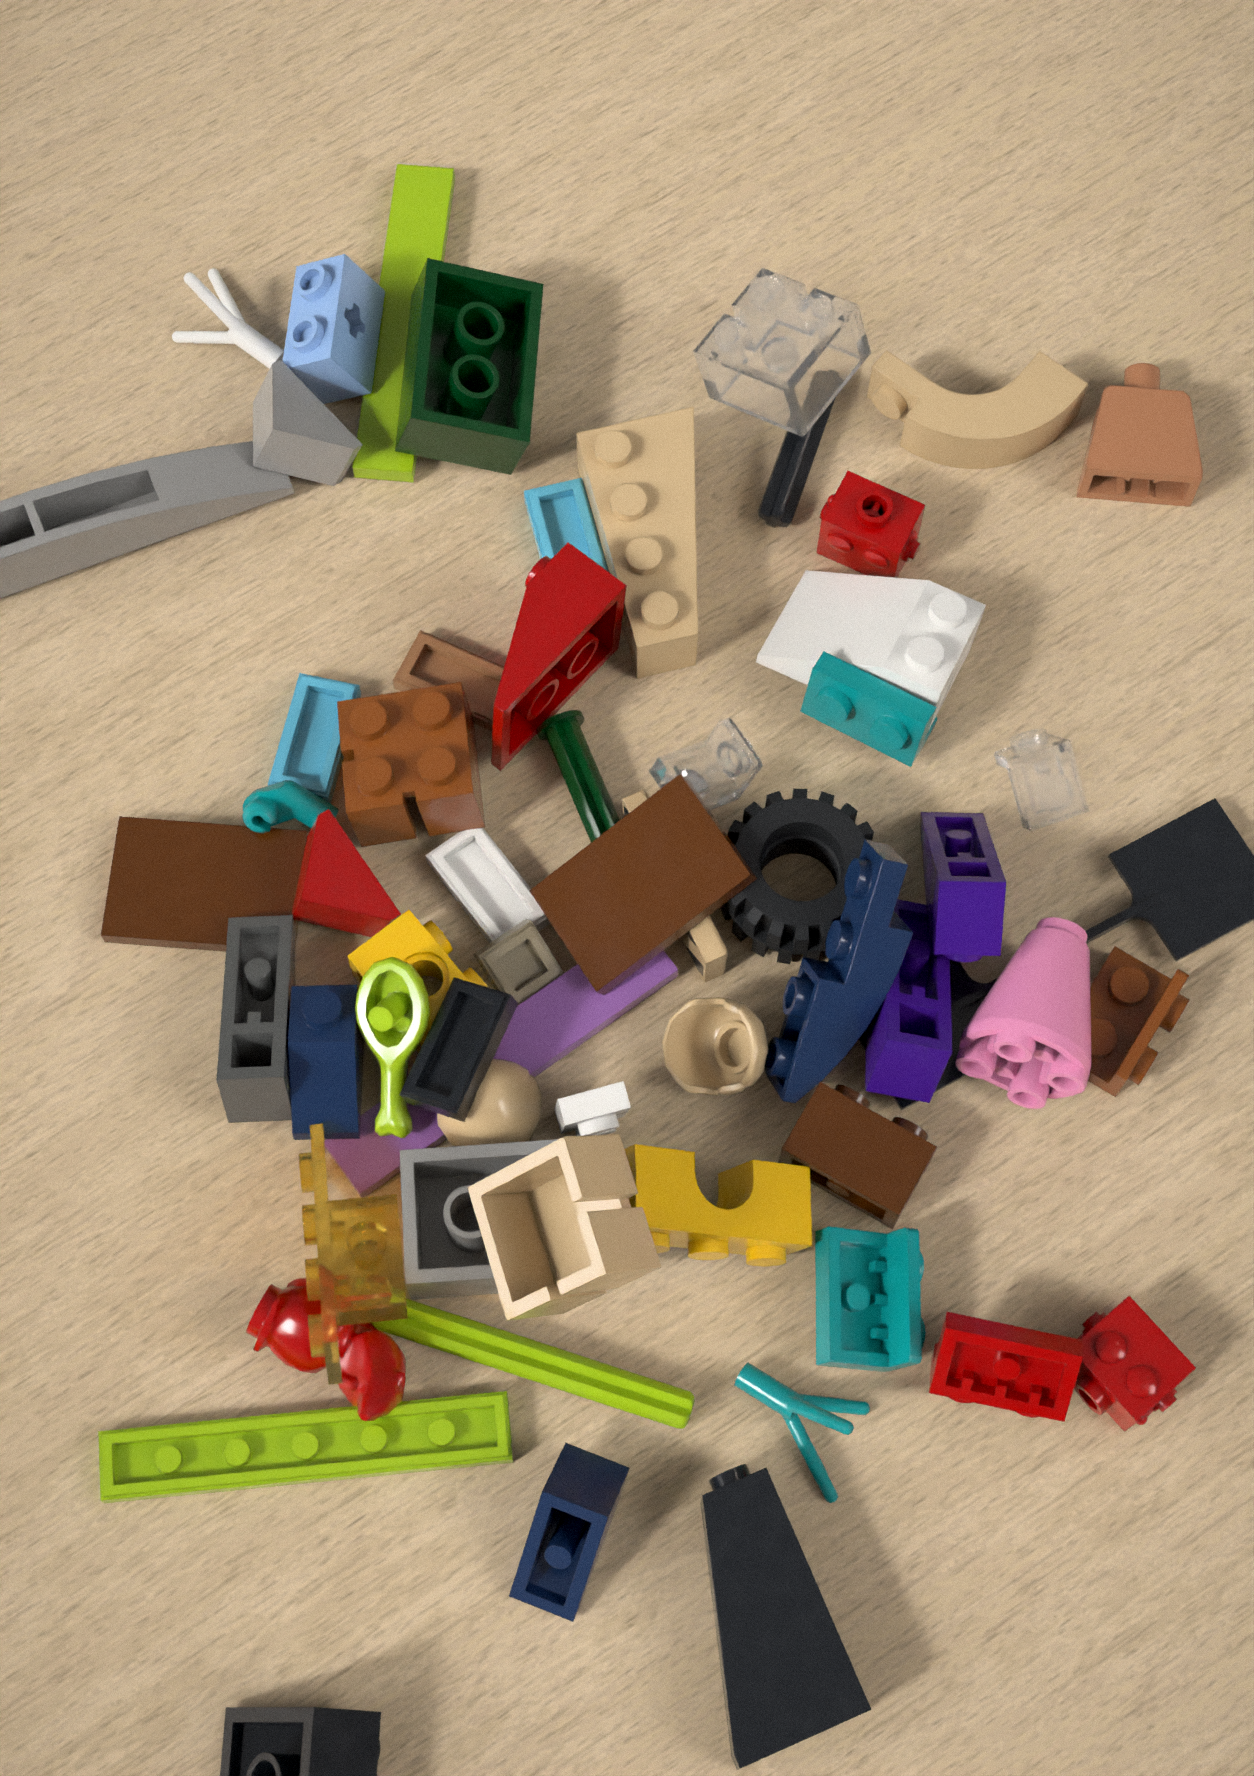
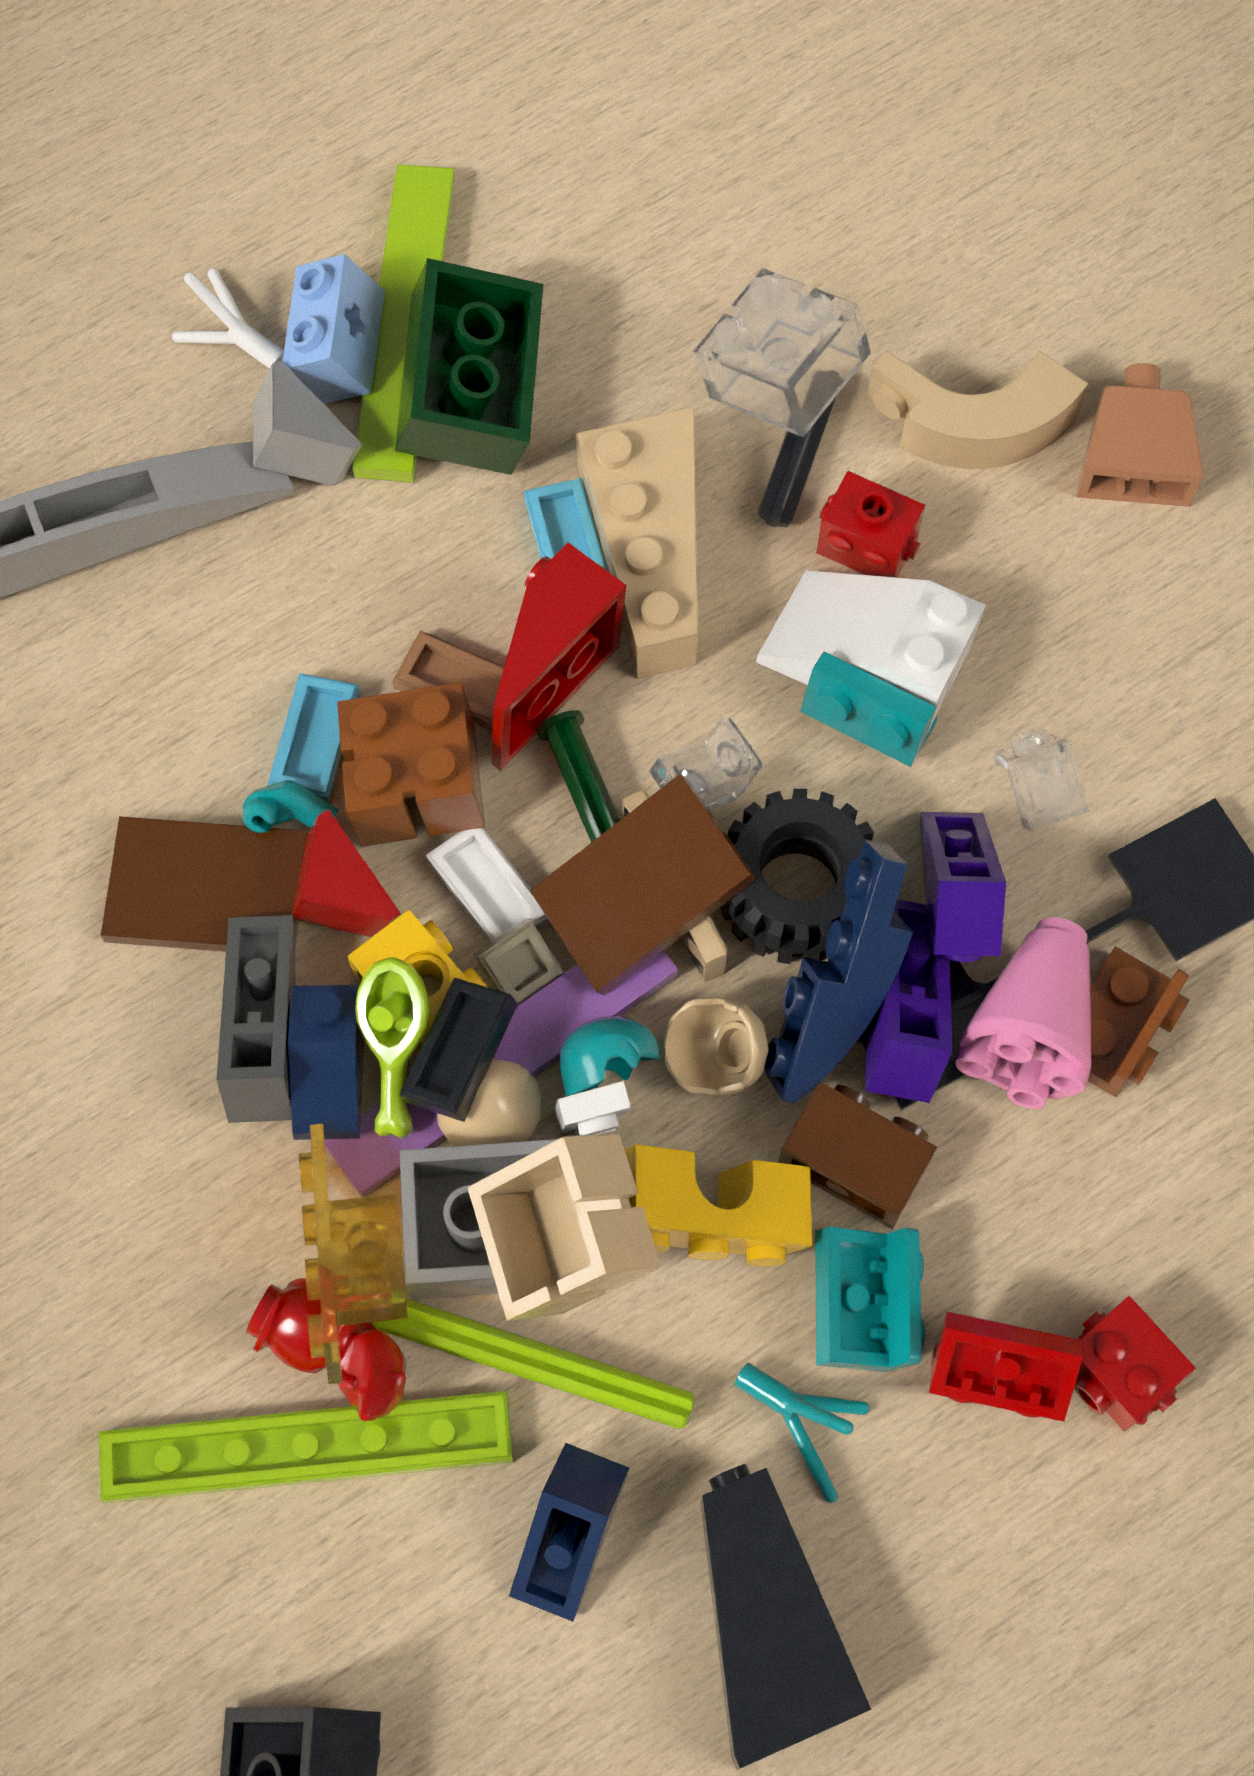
none -> teal hair [560,1016,661,1097]

